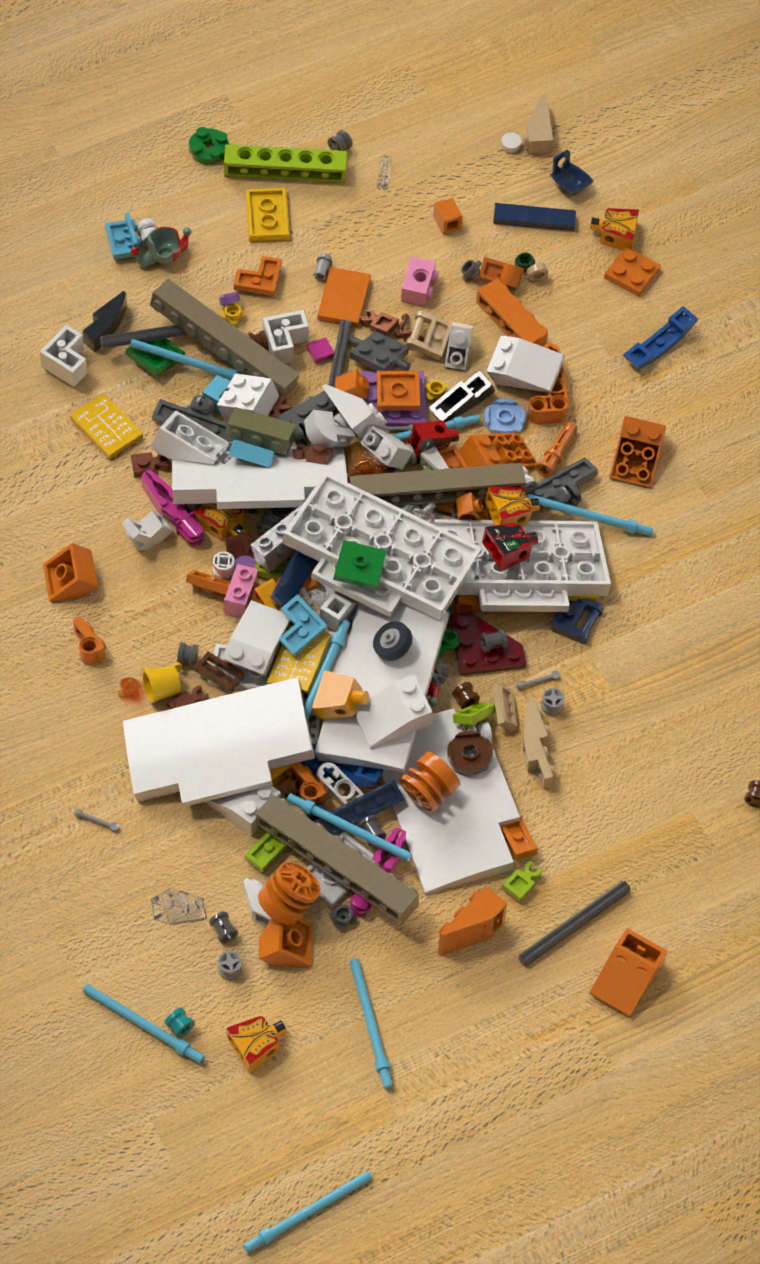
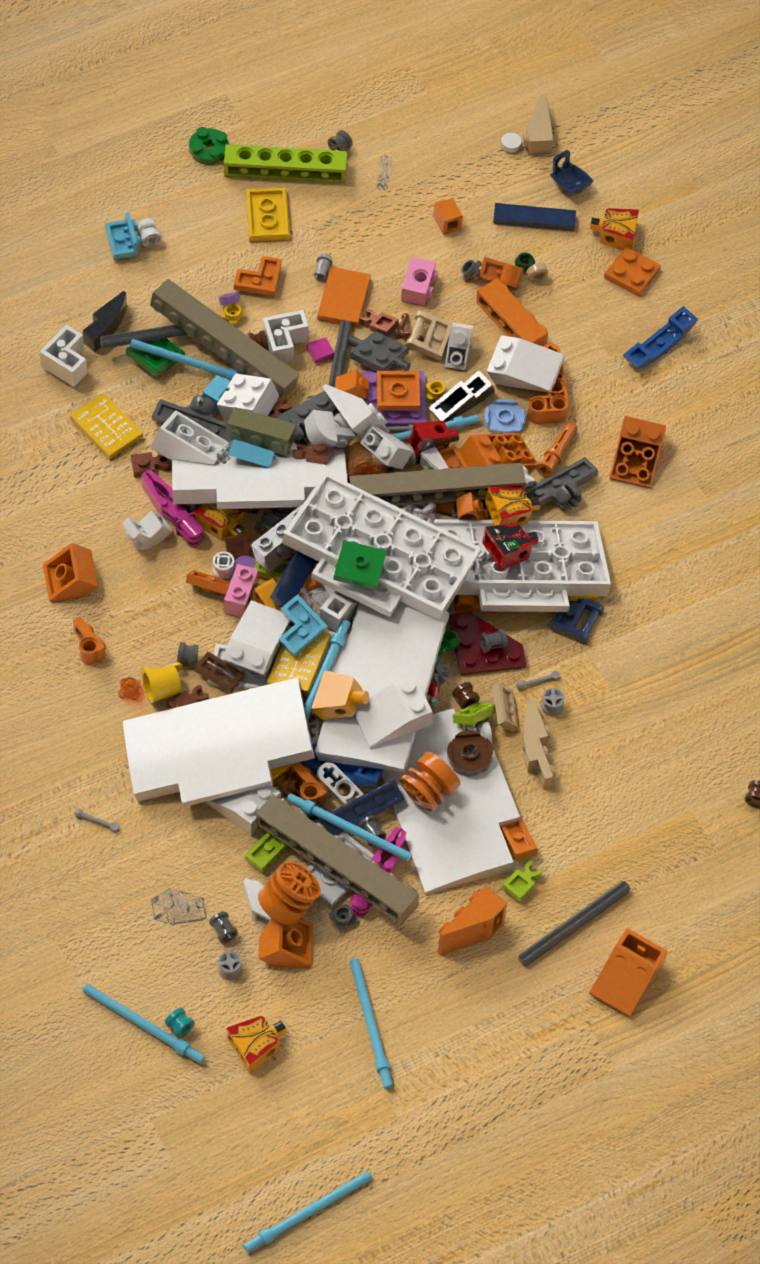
sand green piece [130,227,192,268] -> none
black wheel [373,621,413,661] -> none
medium azure bar [527,494,653,536] -> none

